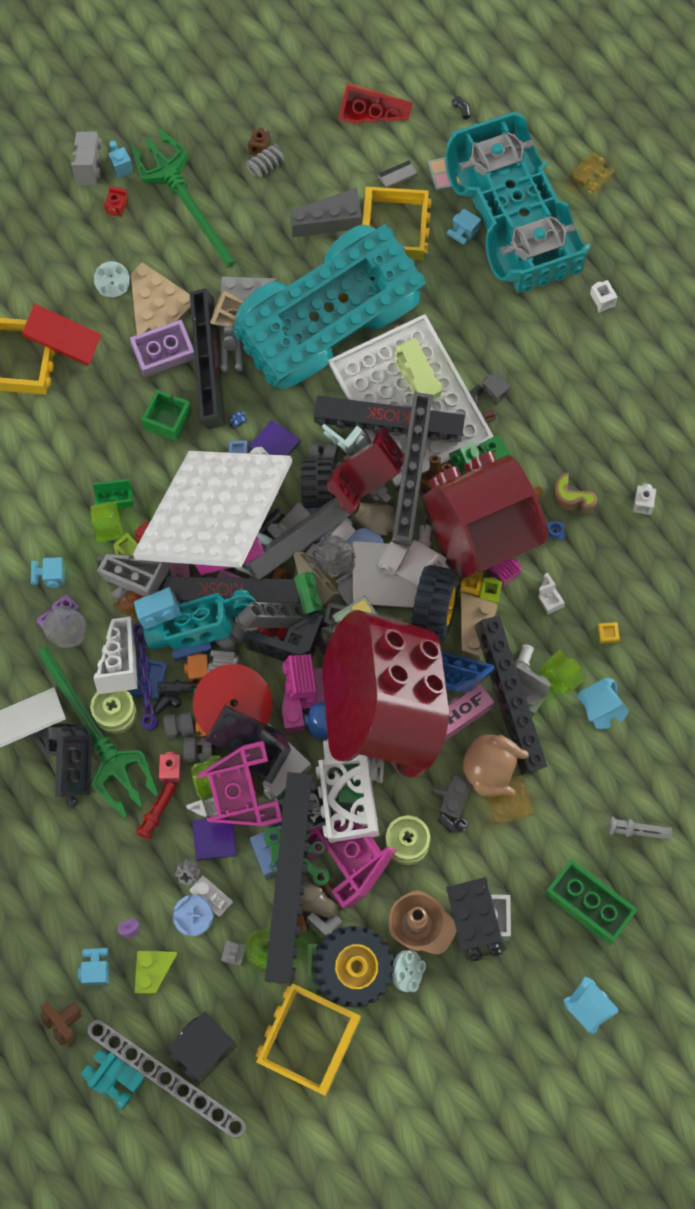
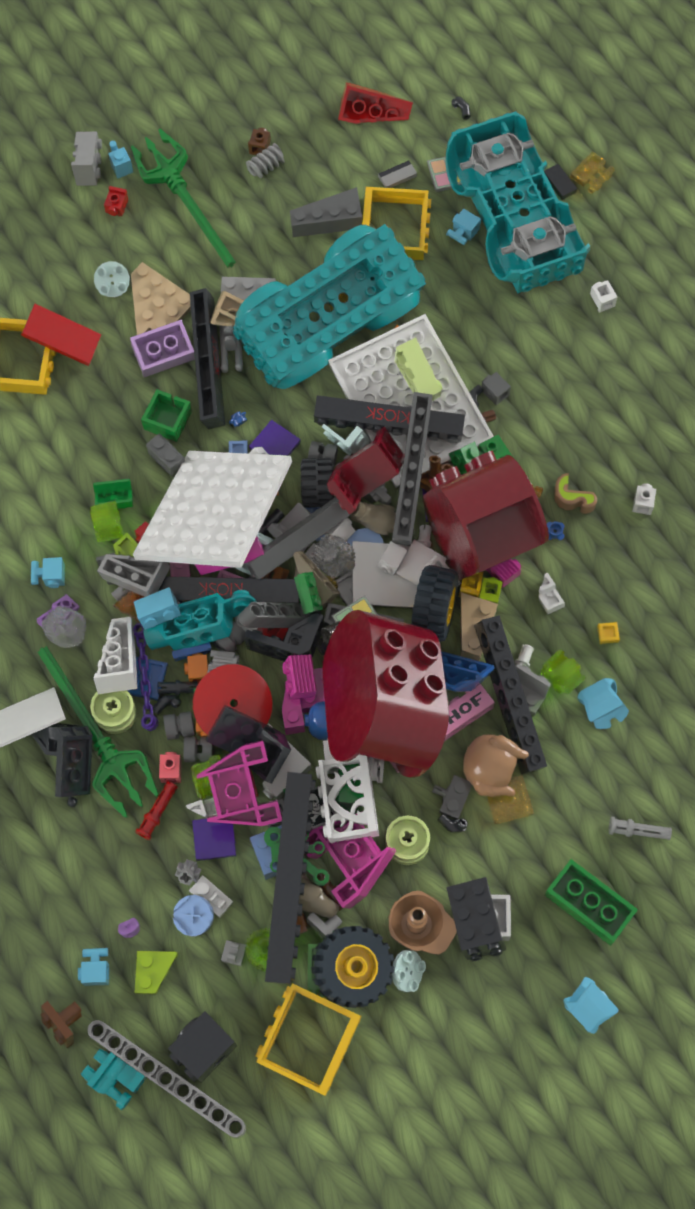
none -> dark grey brick [146,434,185,478]
none -> black tile [544,164,577,200]

